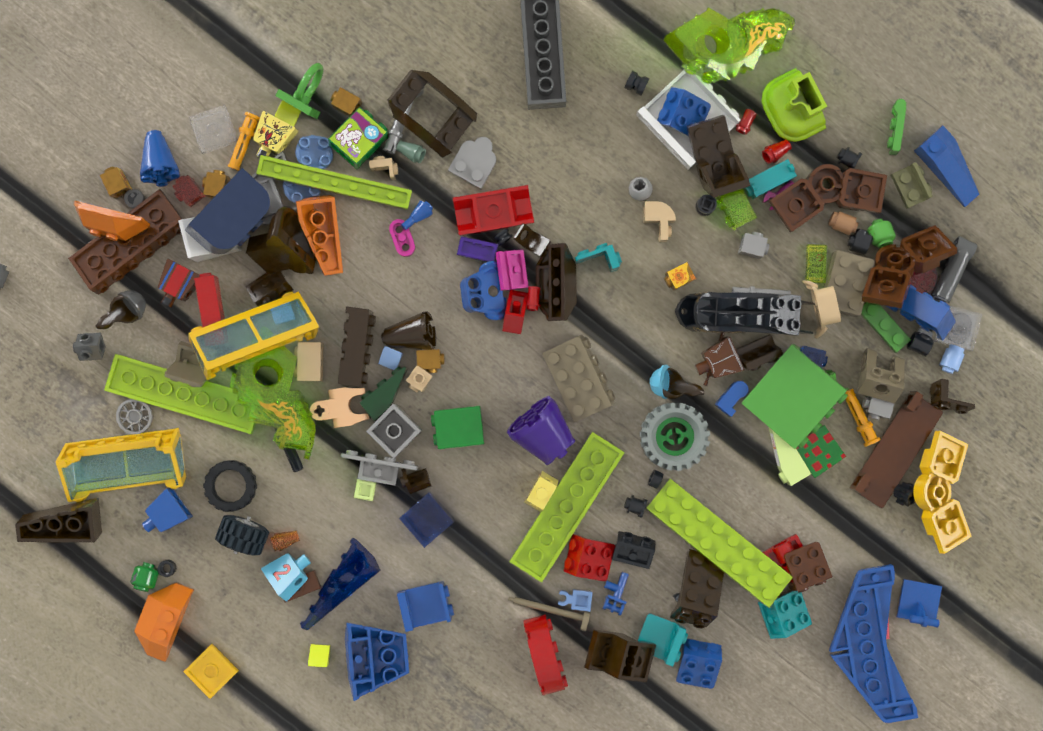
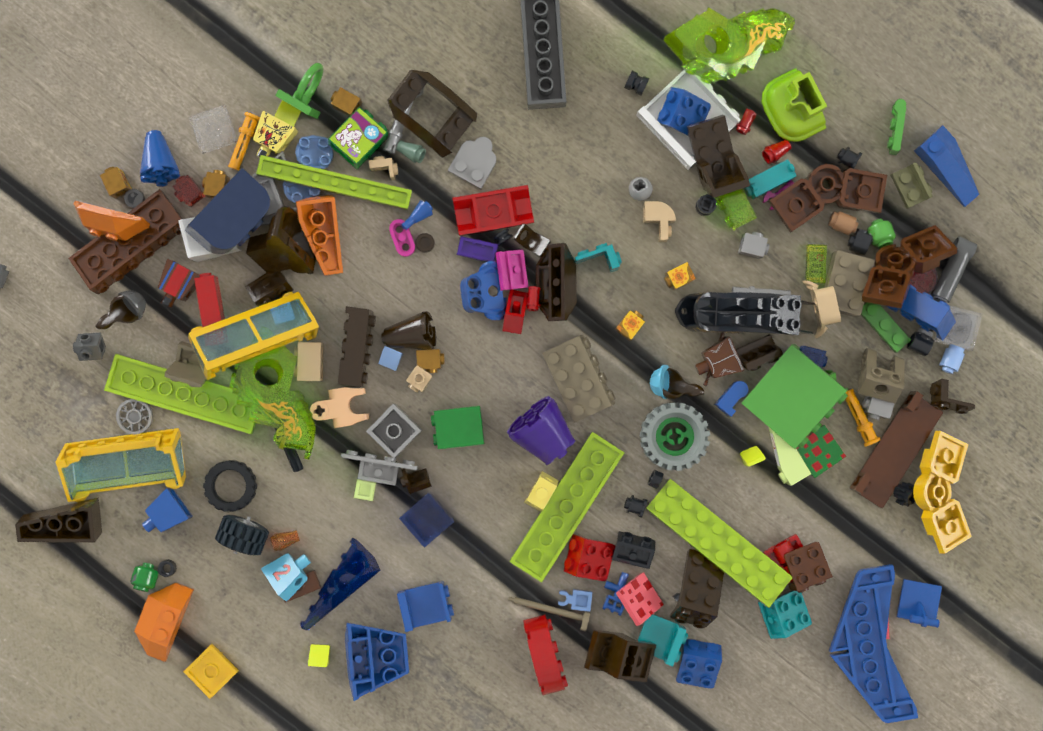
dark green slope [360,366,408,421] -> none
none -> dark brown tile [415,233,435,253]
none -> brick [615,310,645,341]
none -> coral tile [616,572,664,626]
none -> neon yellow slope [740,446,766,467]

